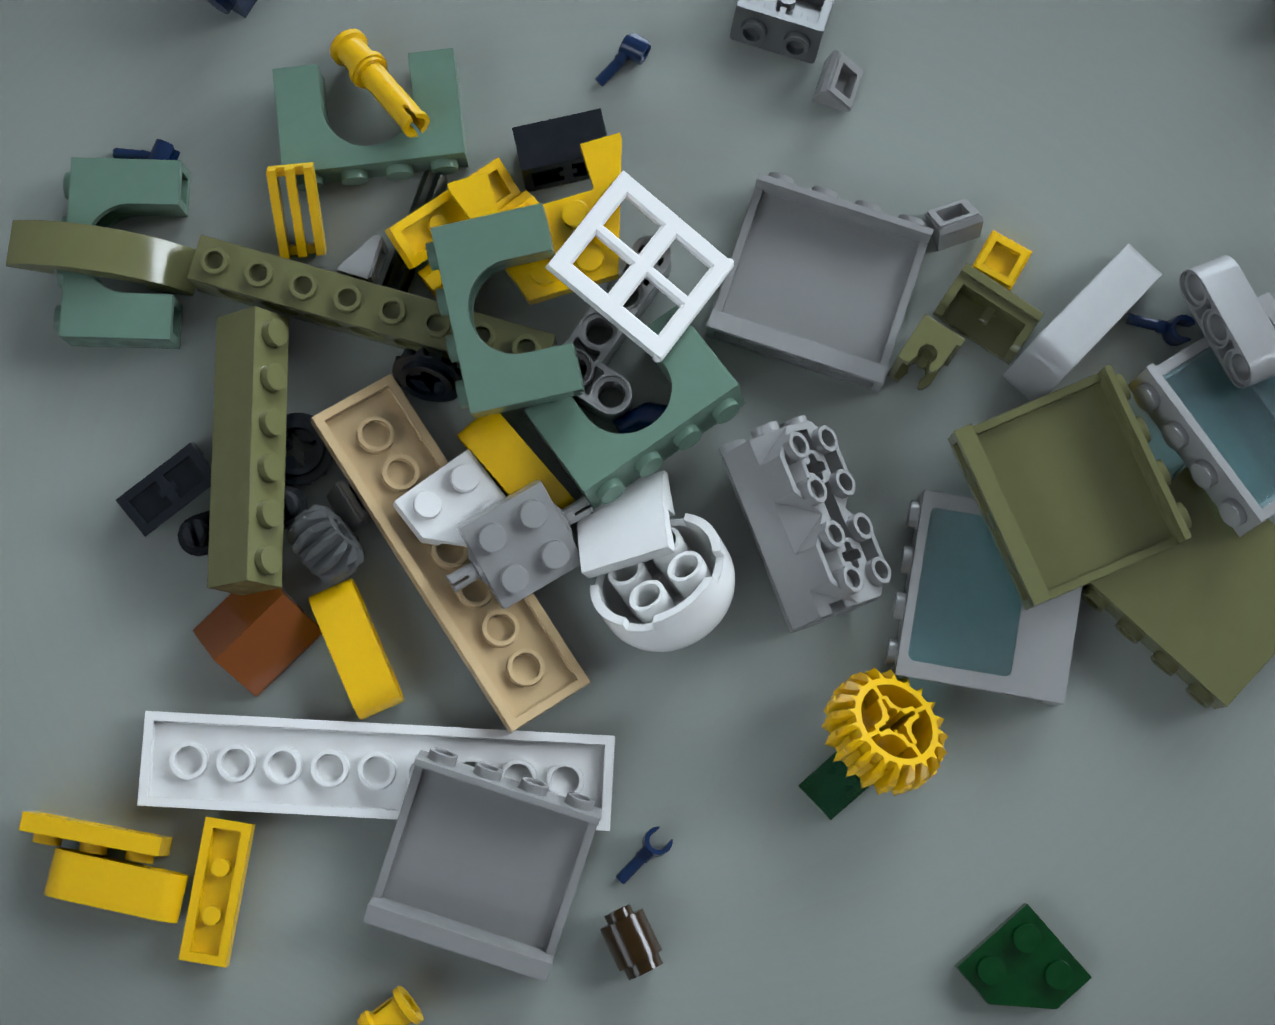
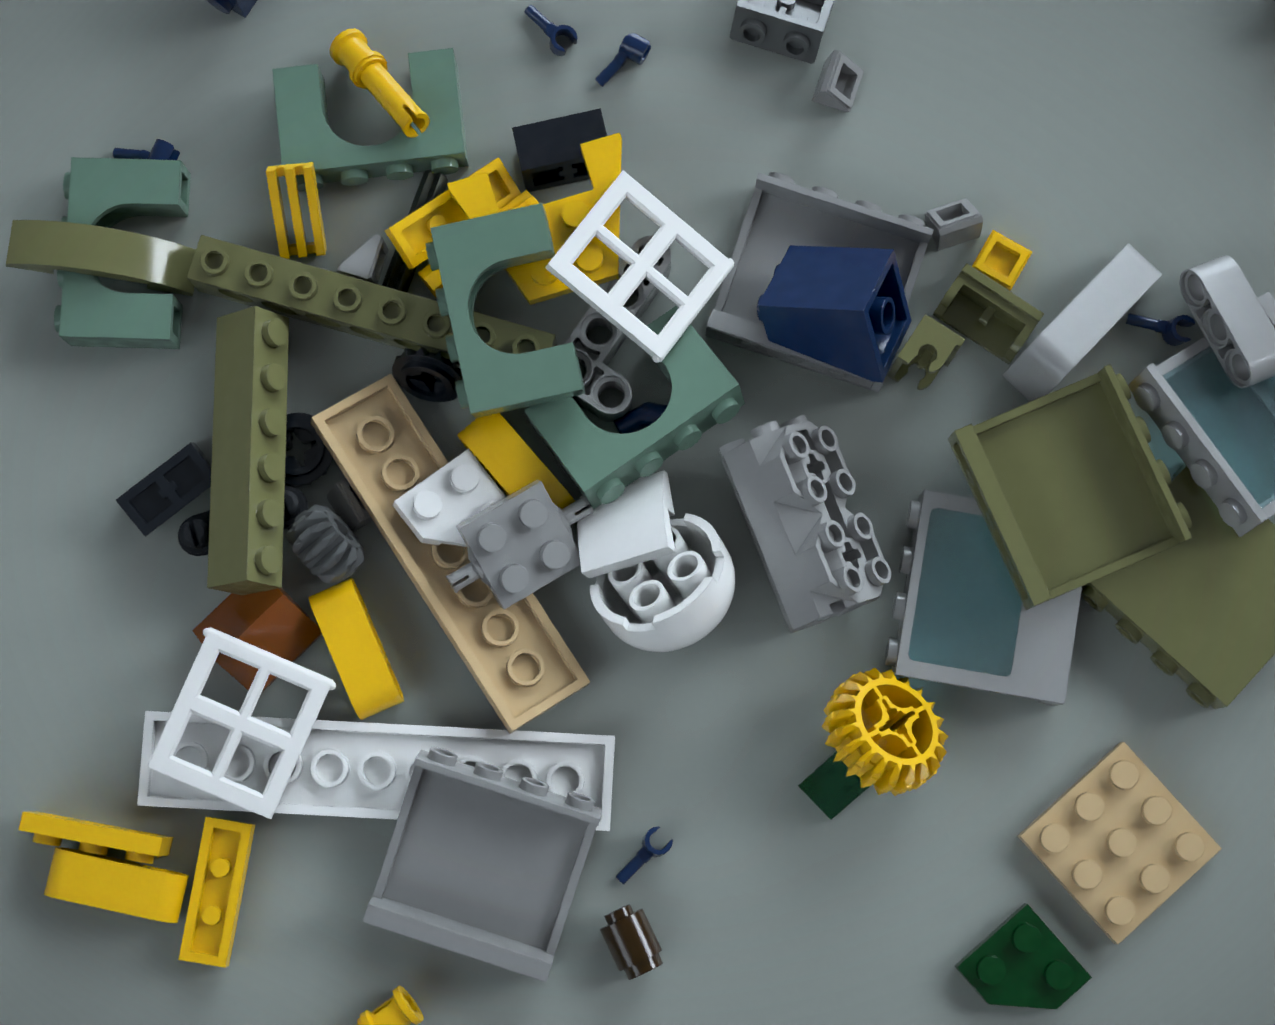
none -> white window [147,627,336,819]
none -> dark blue hand [524,5,578,56]
none -> dark blue slope [757,245,912,383]
none -> tan plate [1018,742,1222,945]

